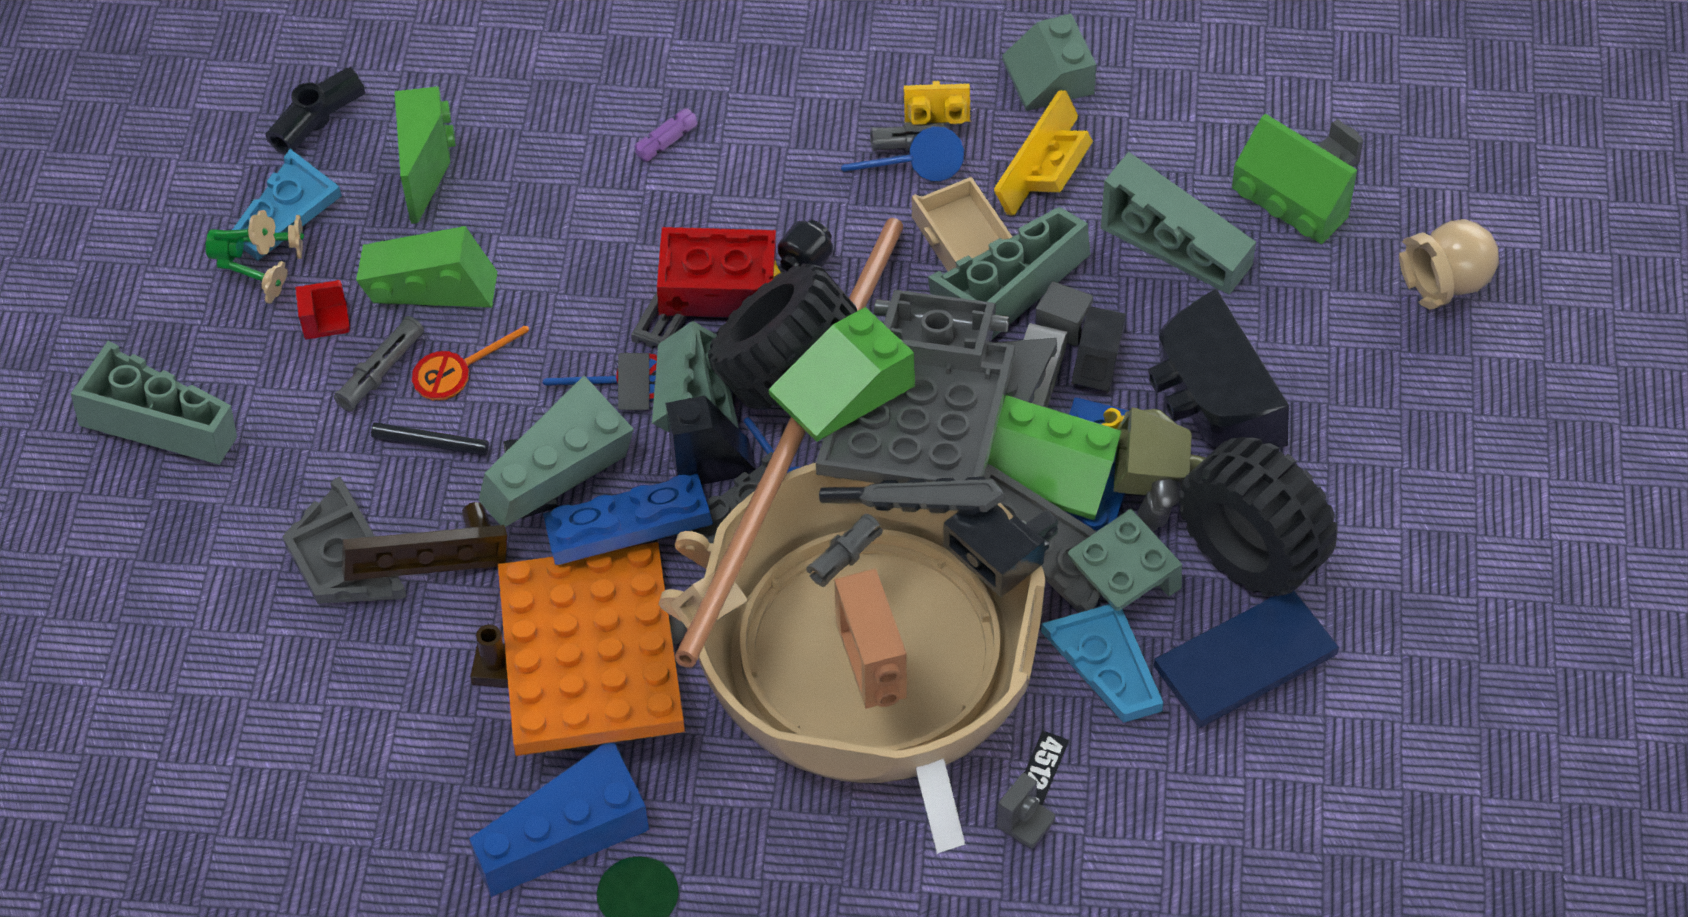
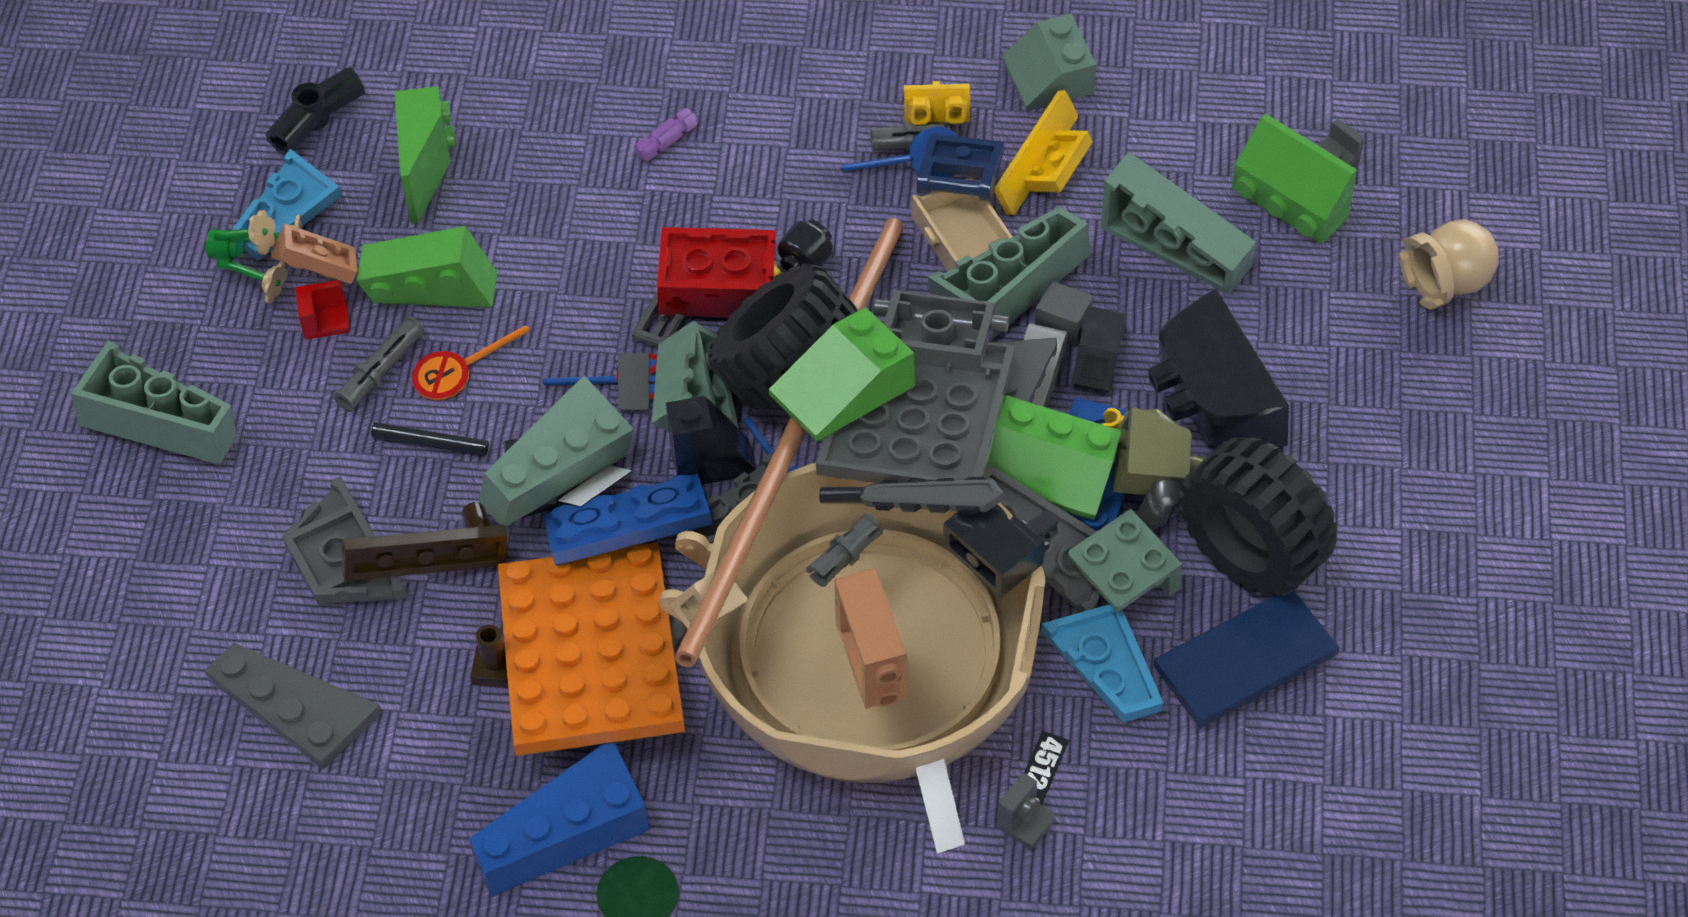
none -> dark grey wing [204,643,382,770]
none -> nougat bracket [271,223,357,284]
none -> white sticker [558,465,632,506]
none -> dark blue plate [916,134,1004,201]

